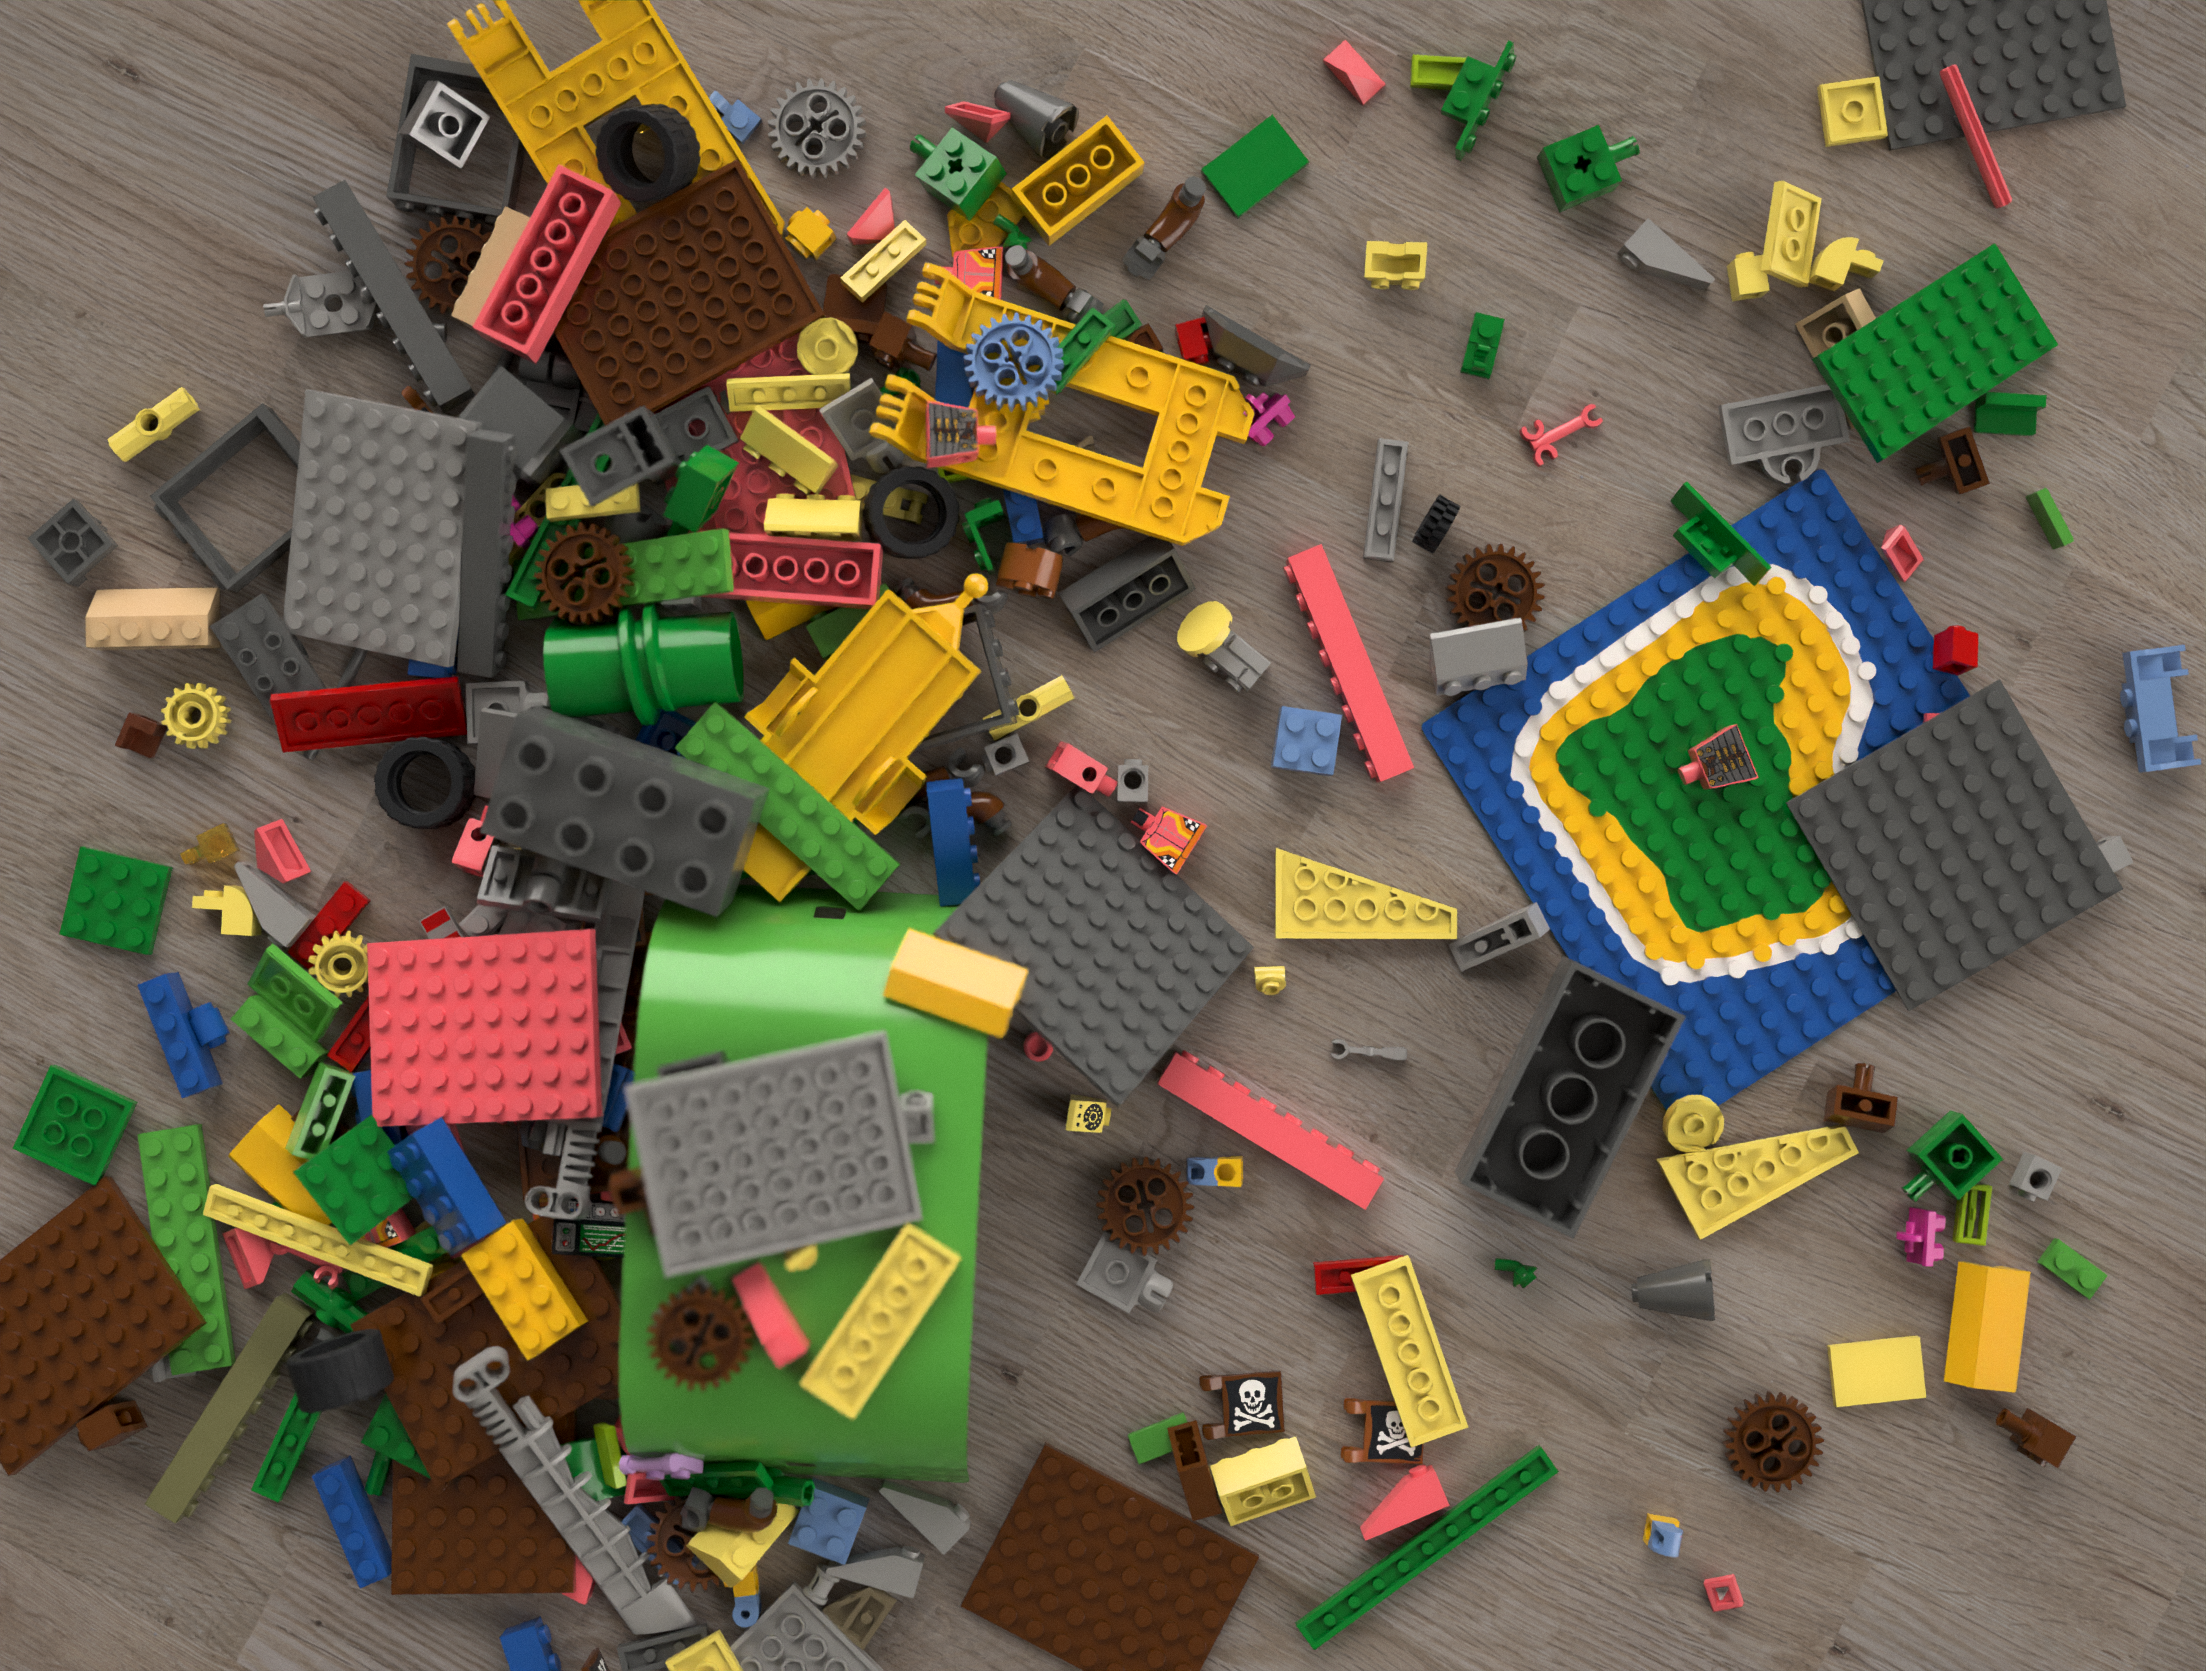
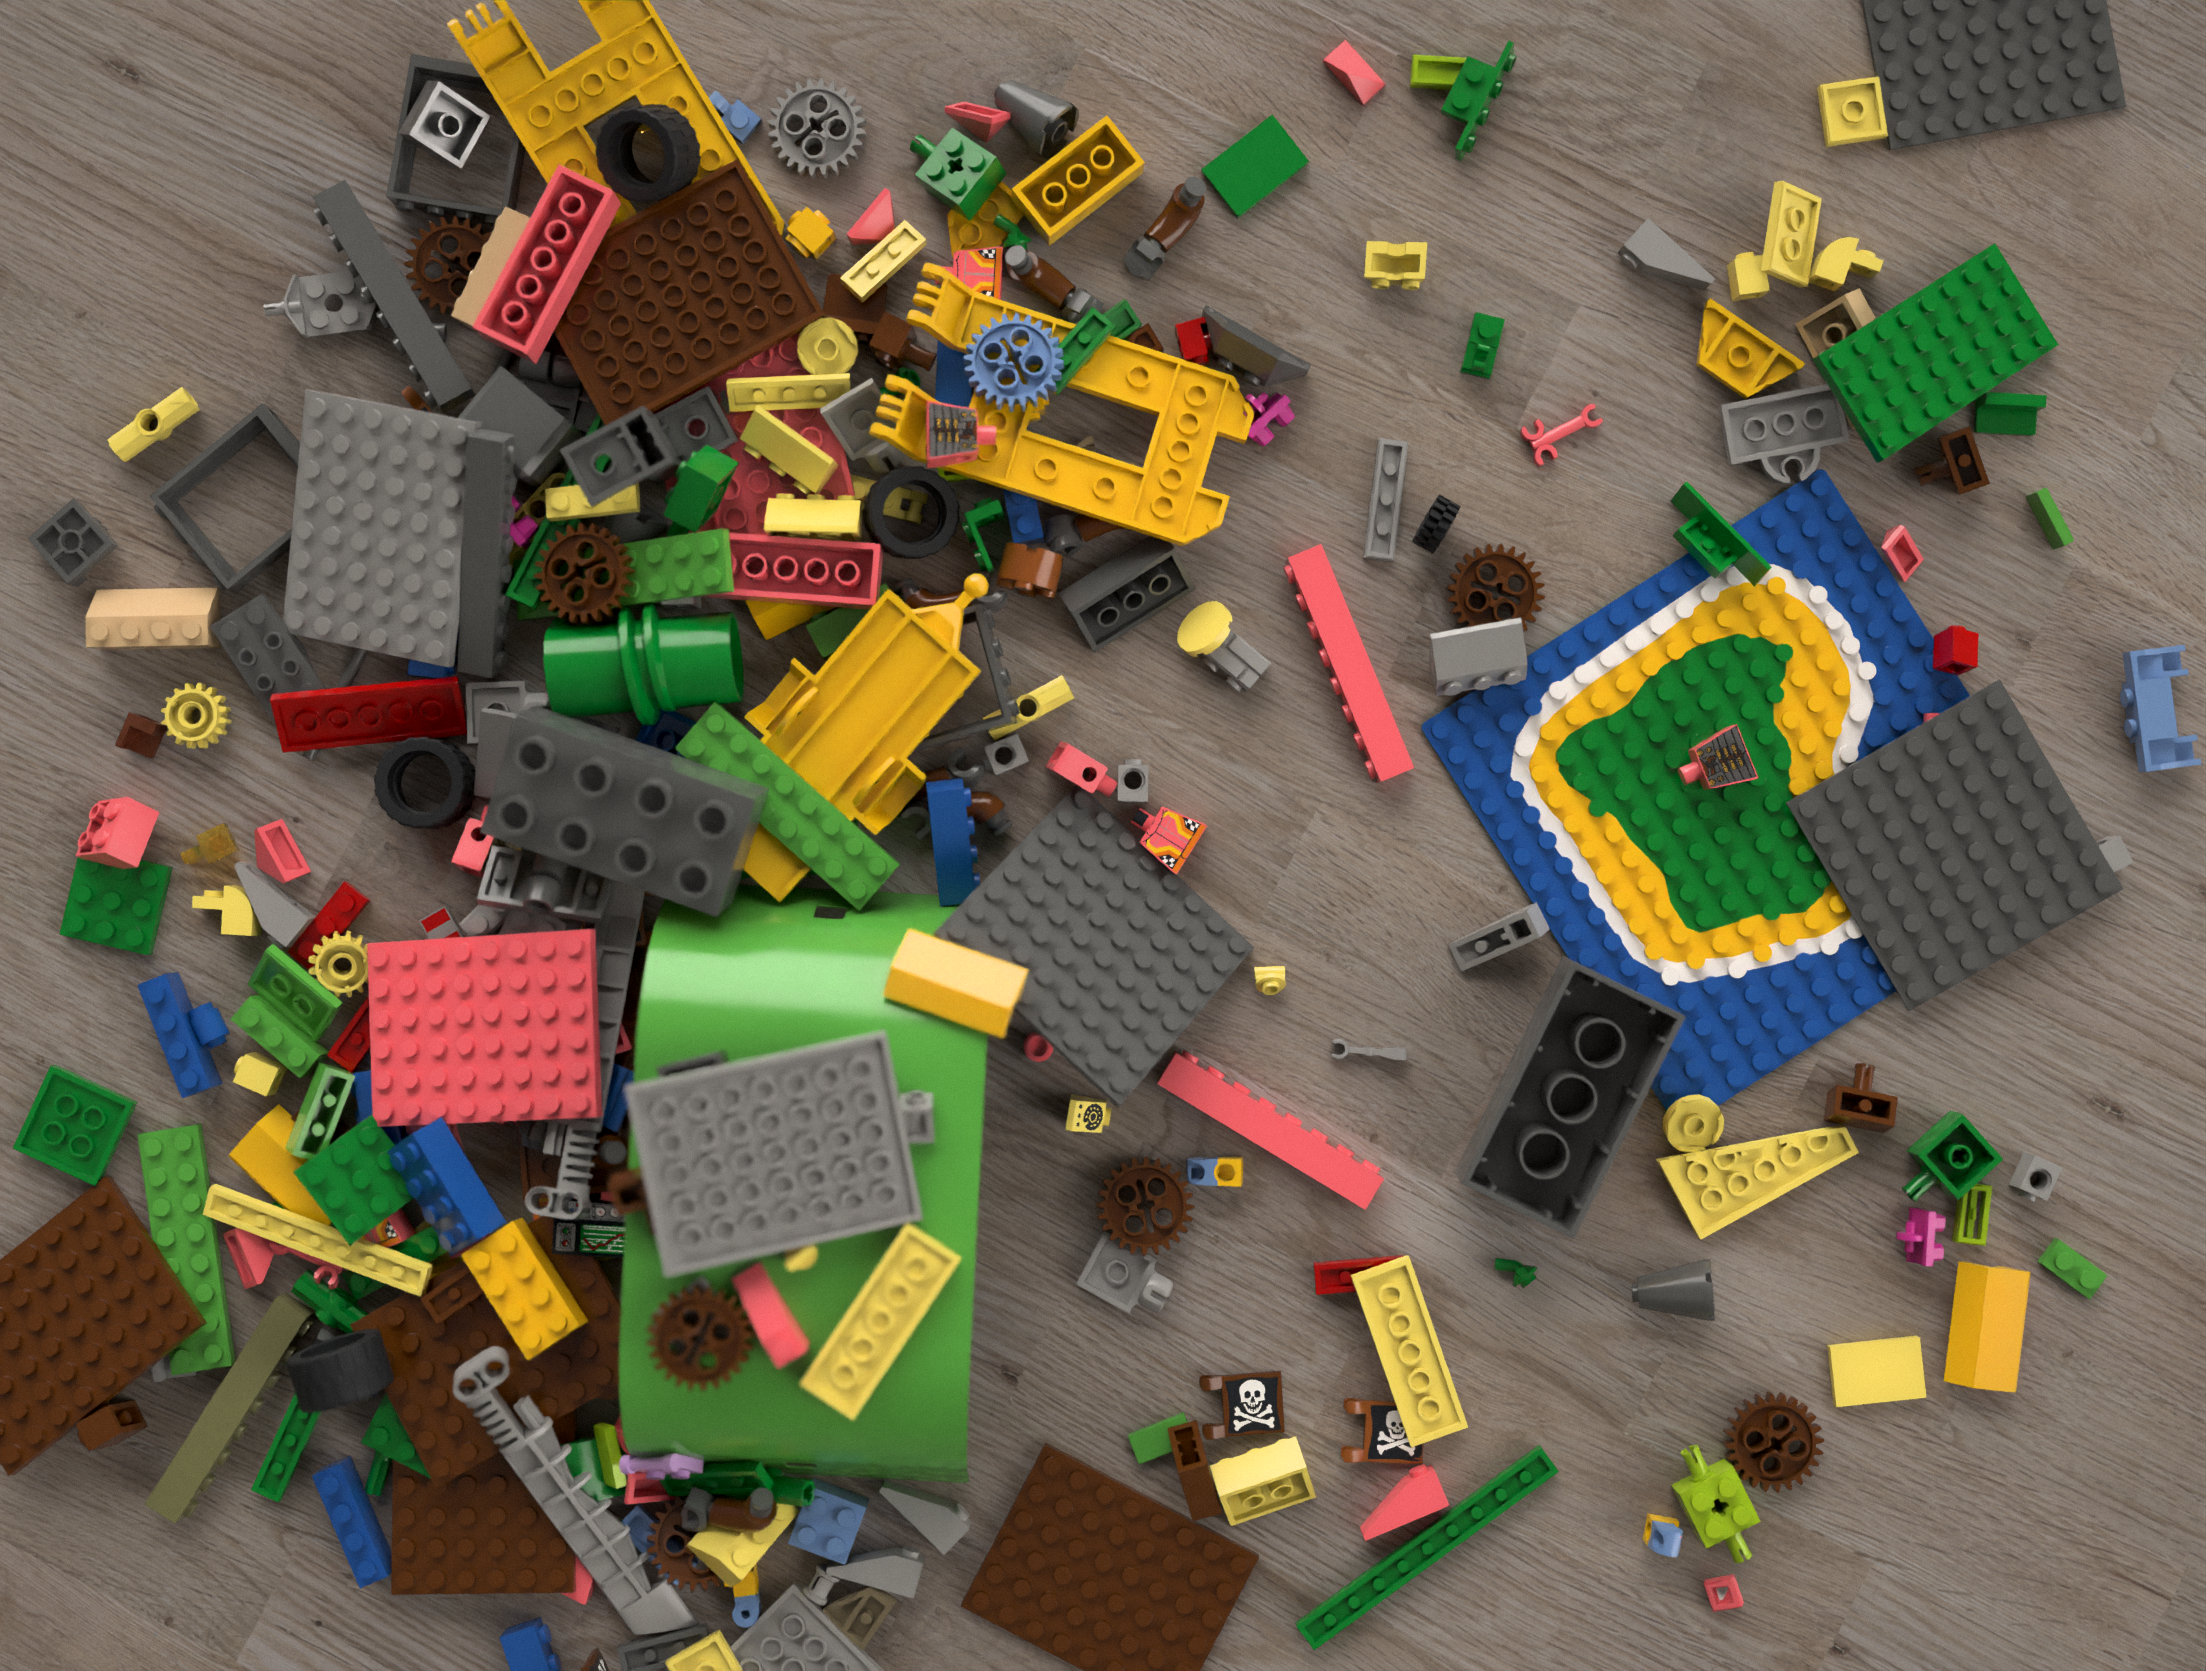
medium blue brick [1271,706,1342,776] -> none
light yellow wing [1275,848,1457,939] -> none
green brick [1537,125,1640,213] -> none
coral axle [1940,64,2012,208] -> none
reddish brown brick [1996,1408,2076,1468] -> none
none -> coral slope [76,797,159,869]
none -> light yellow brick [233,1052,287,1097]
none -> lime brick [1671,1445,1761,1563]
none -> yellow wing [1696,298,1805,399]

